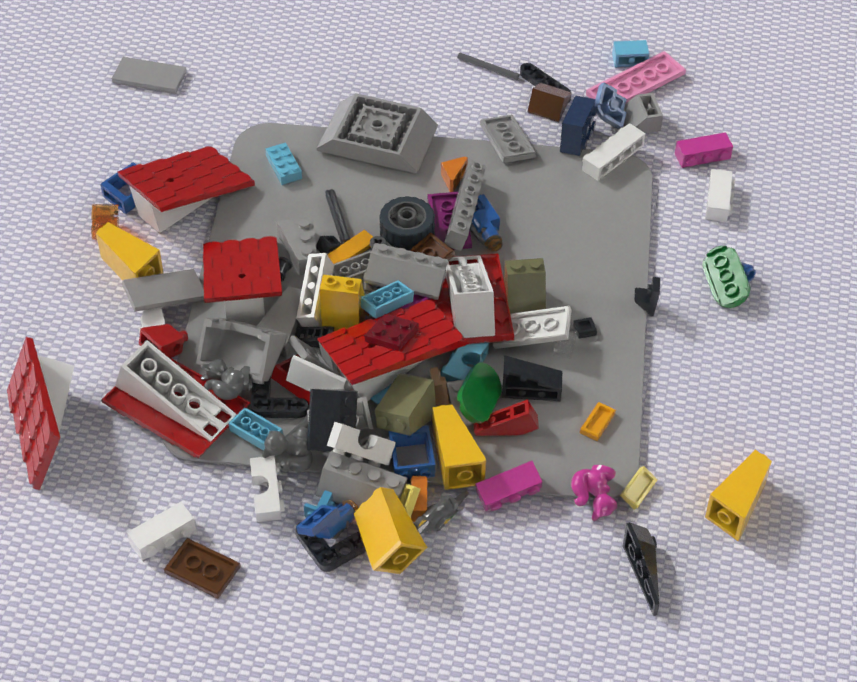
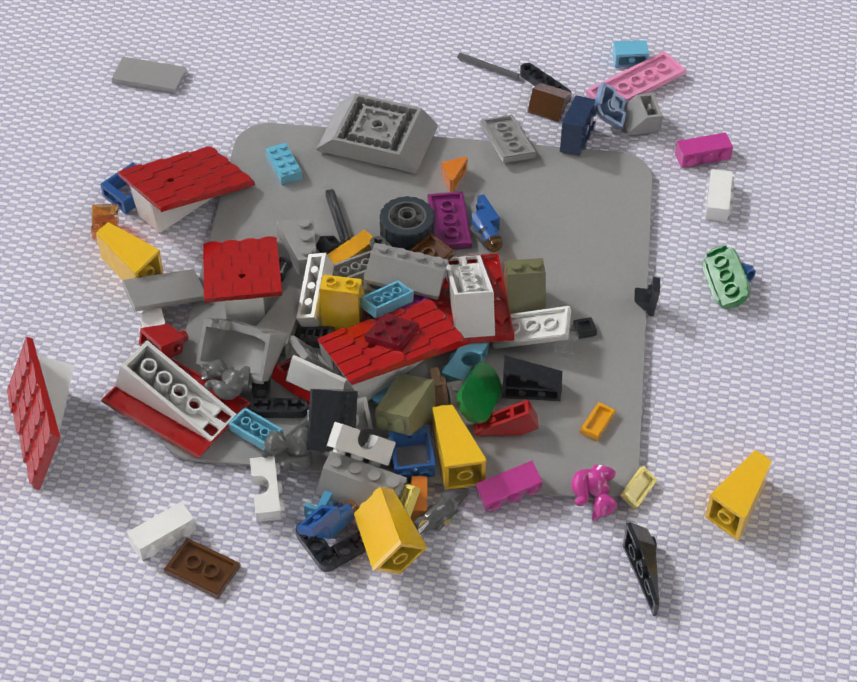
light grey brick [444,160,486,251] -> none
white brick [582,123,646,181] -> none

